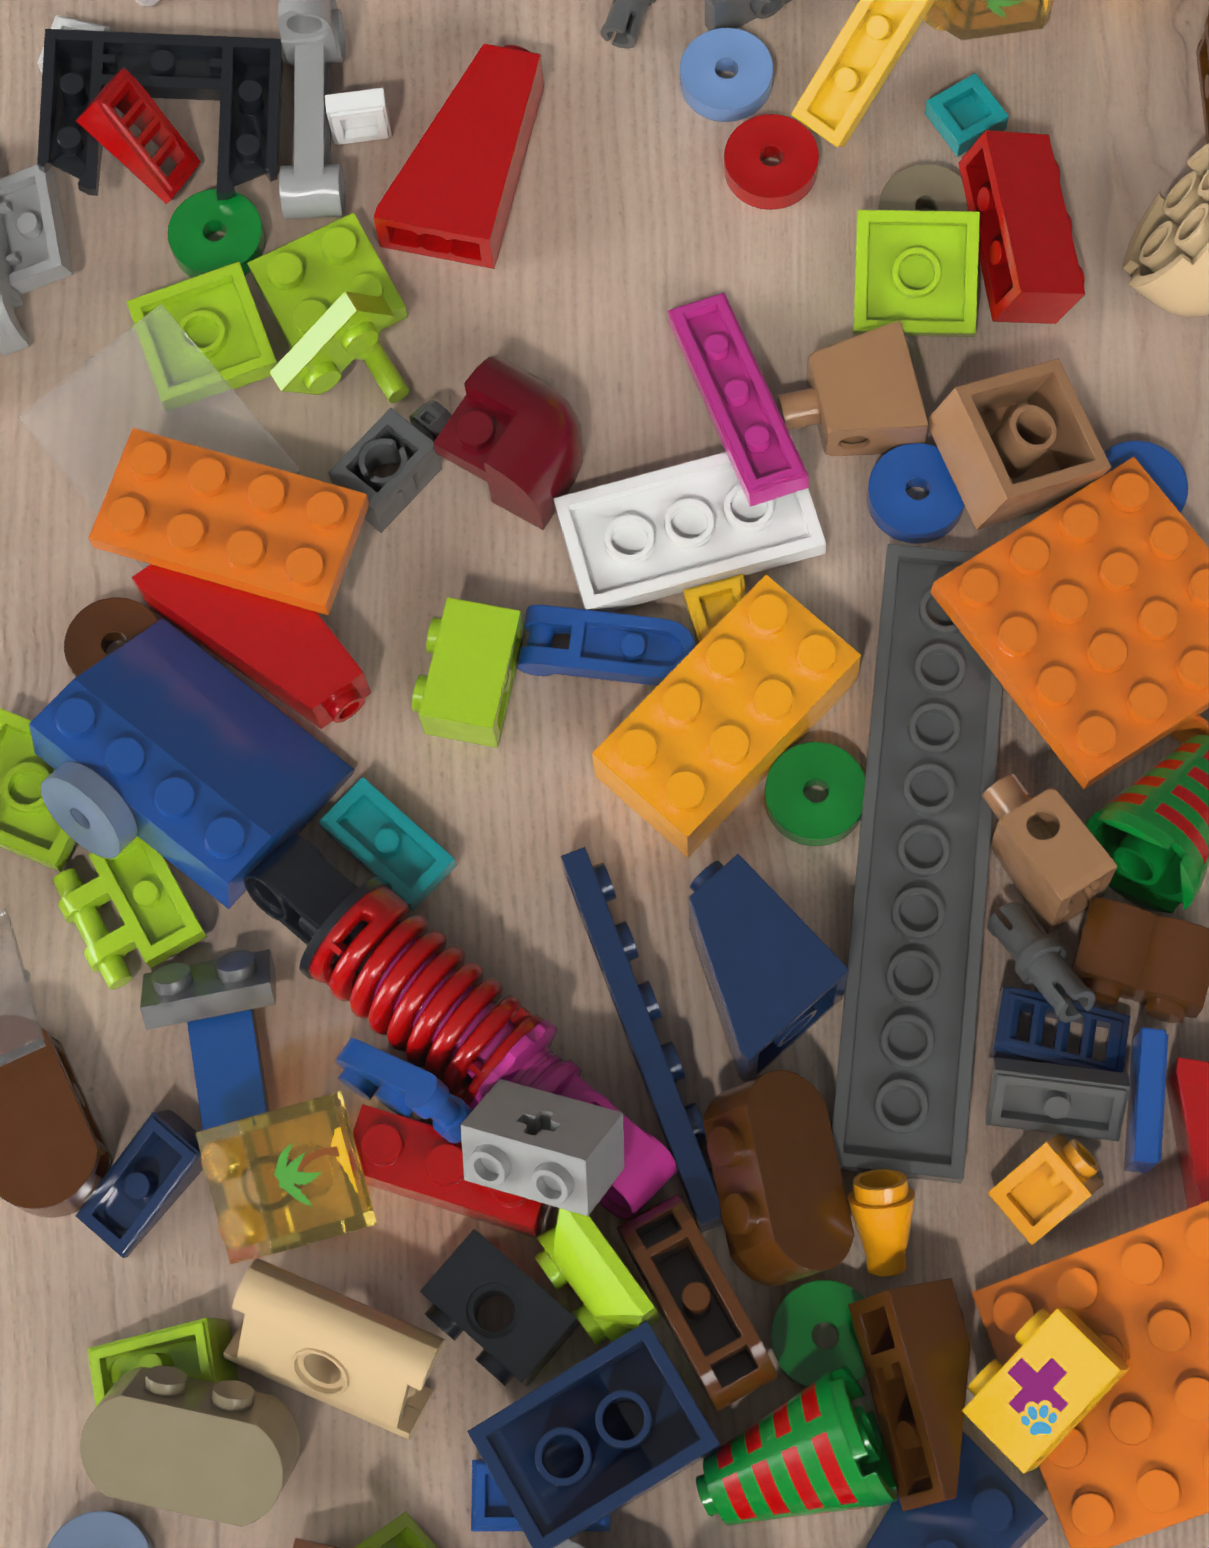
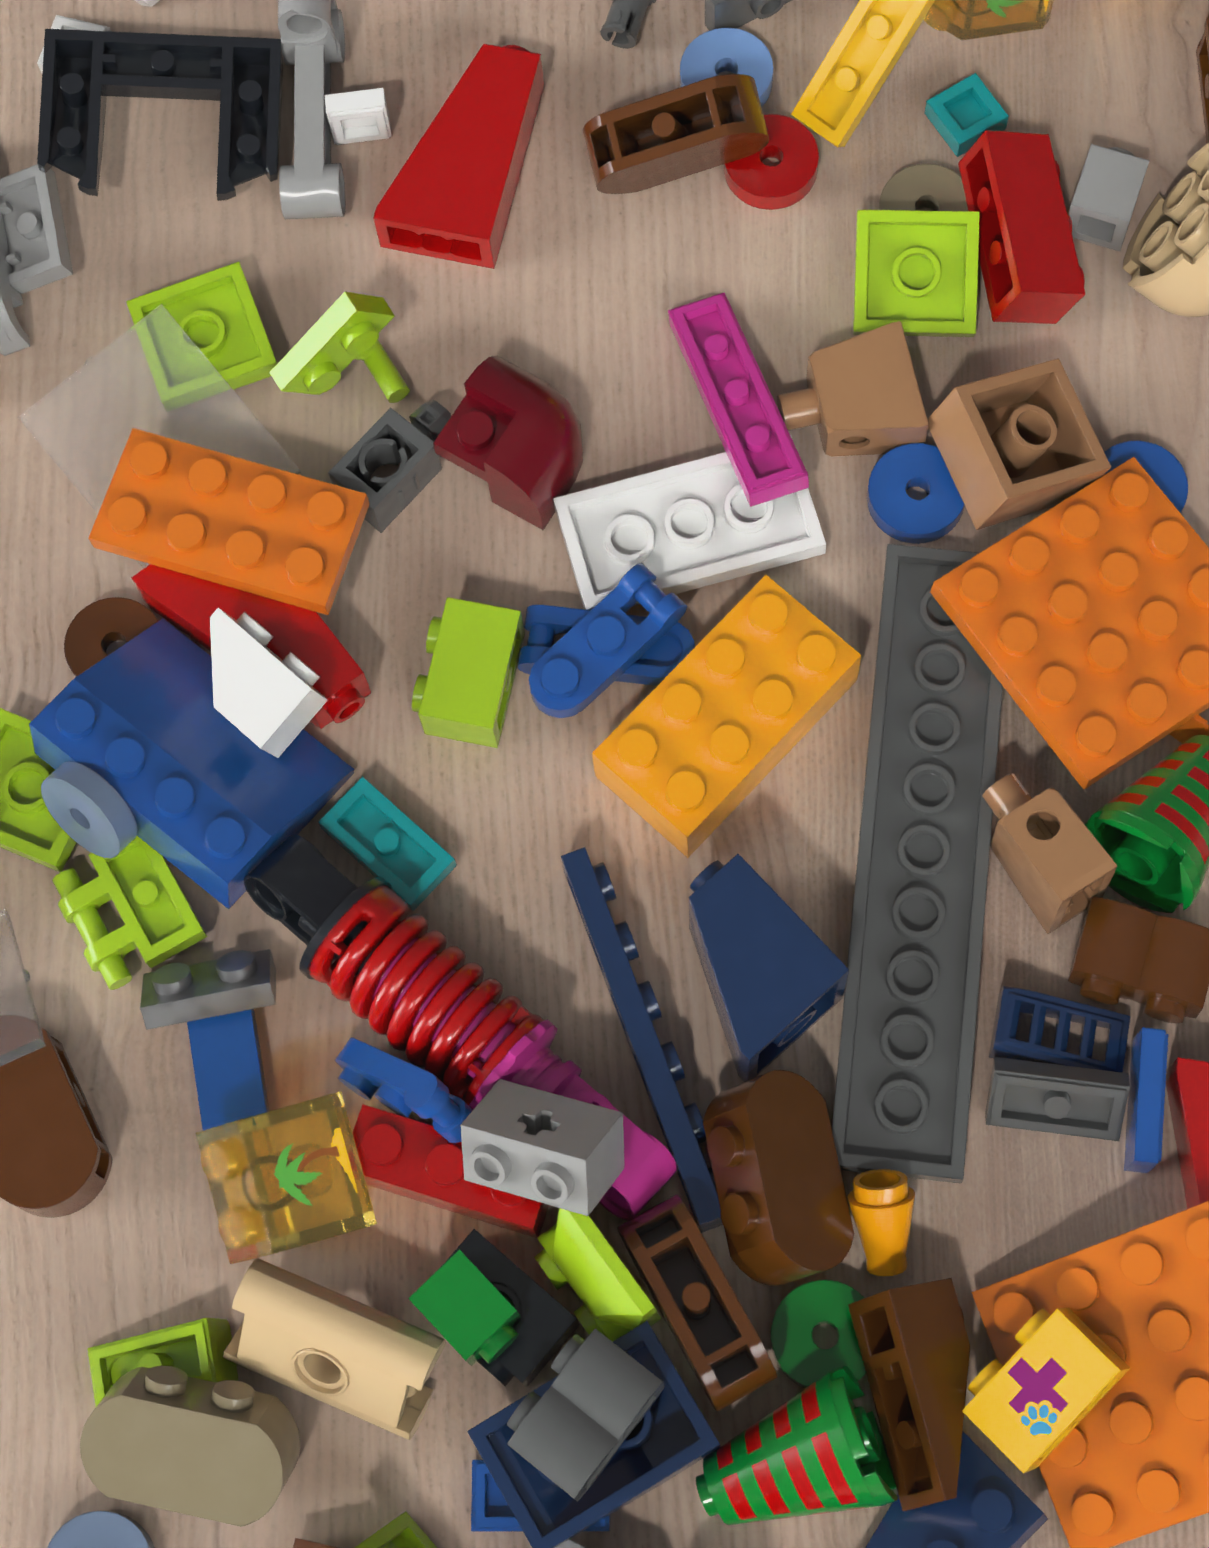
dark blue slope [75,1110,217,1258] -> none
red slope [76,67,201,204] -> none
green piece [168,189,265,278] -> none
lime plate [247,212,408,349] -> none
yellow tile [683,574,745,644] -> none
green piece [764,742,865,846] -> none
dark grey pin [987,902,1096,1023] -> none
light orange bracket [988,1134,1104,1245] -> none
none -> white slope [210,608,328,758]
none -> green brick [408,1249,522,1366]
none -> dark grey brick [507,1328,665,1502]
none -> blue plate [529,563,688,718]
none -> reddish brown brick [583,74,769,194]
none -> light grey brick [1068,144,1150,251]

